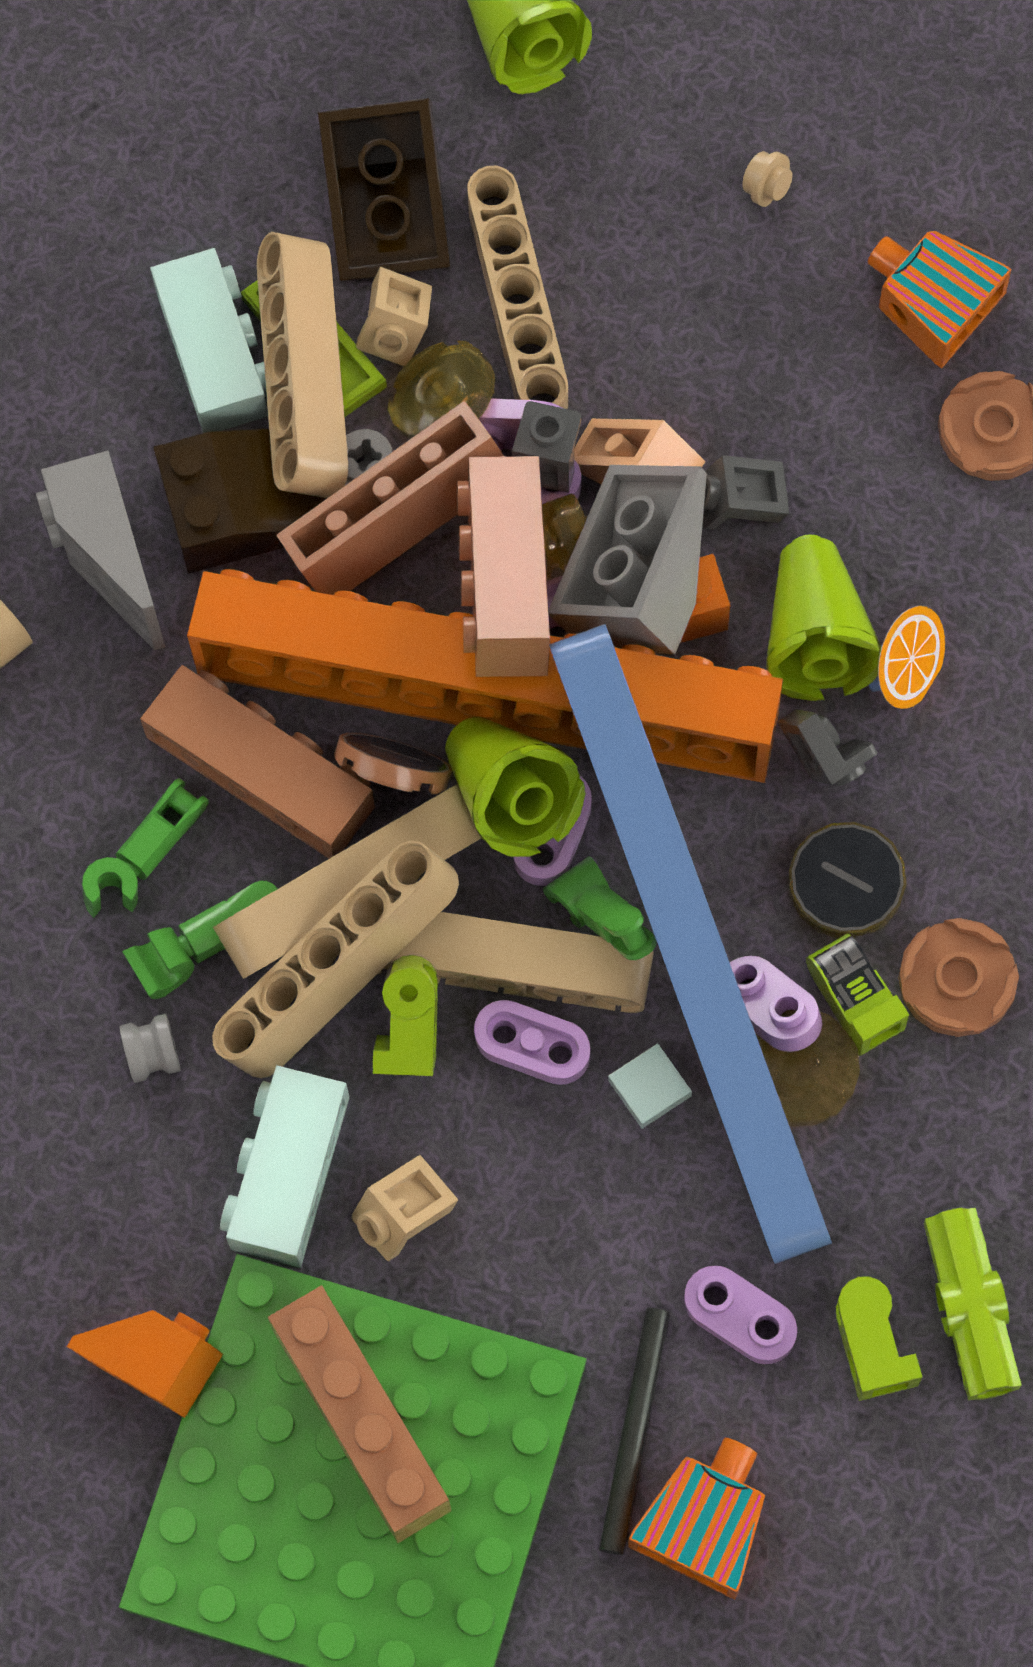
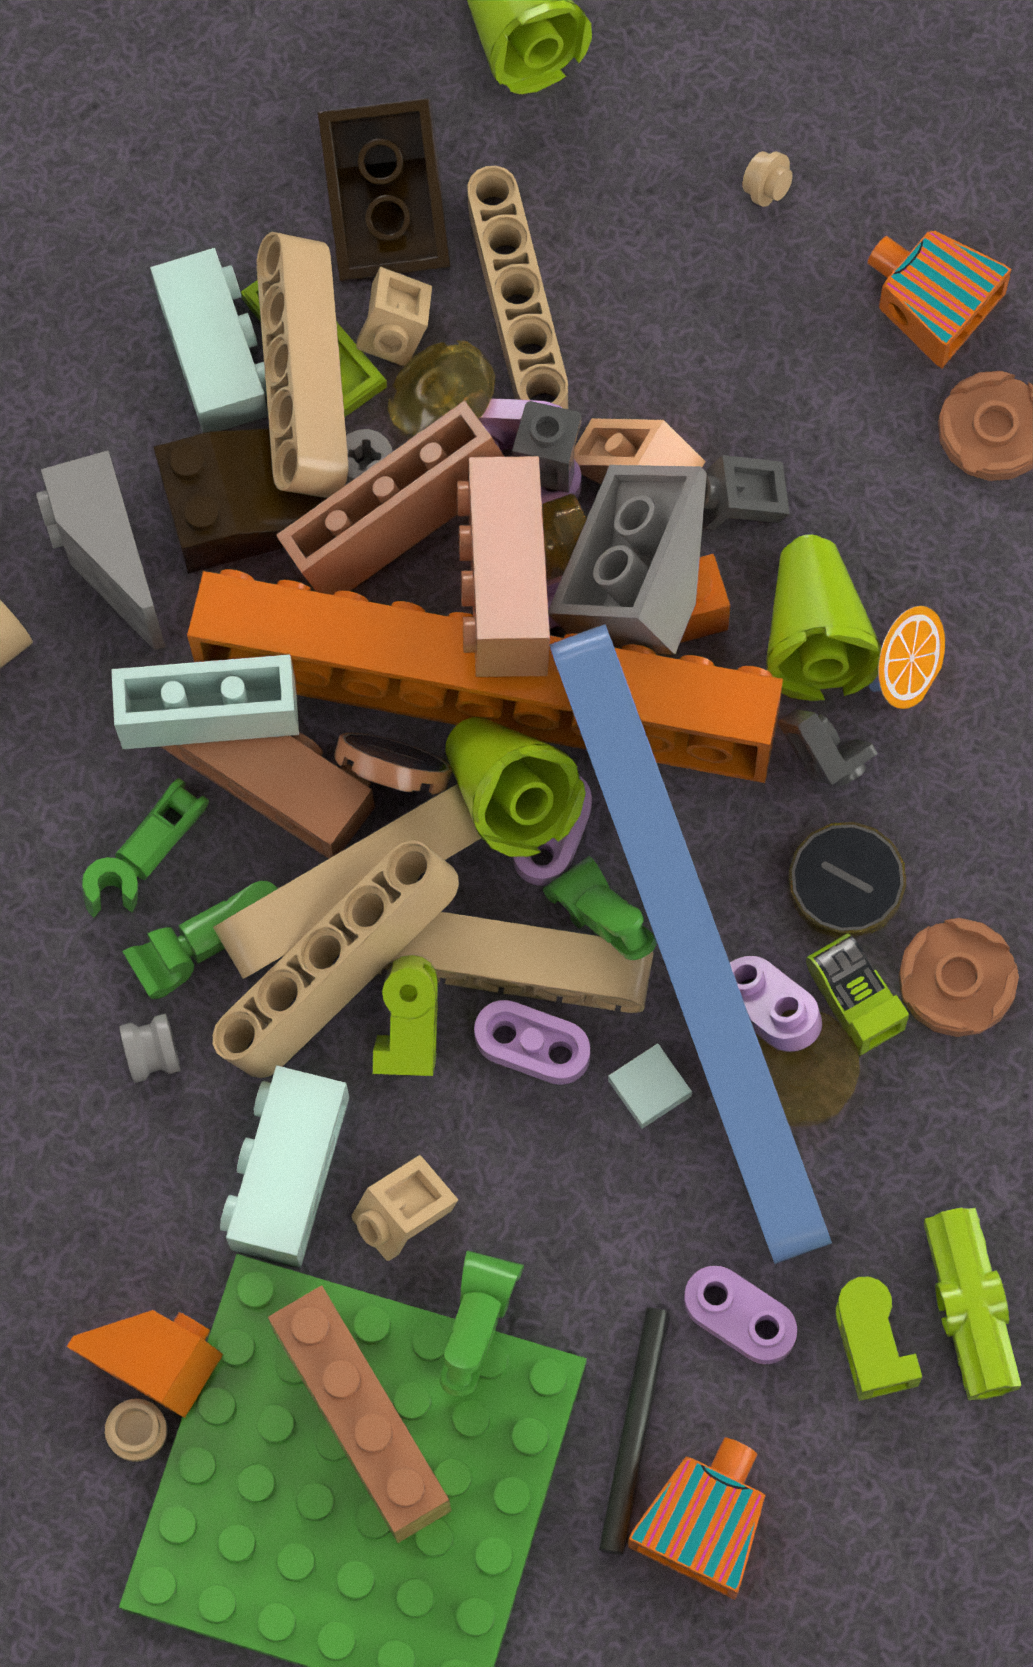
none -> tan plate [105,1399,167,1462]
none -> light aqua brick [112,654,299,749]
none -> bright green piece [440,1250,524,1397]

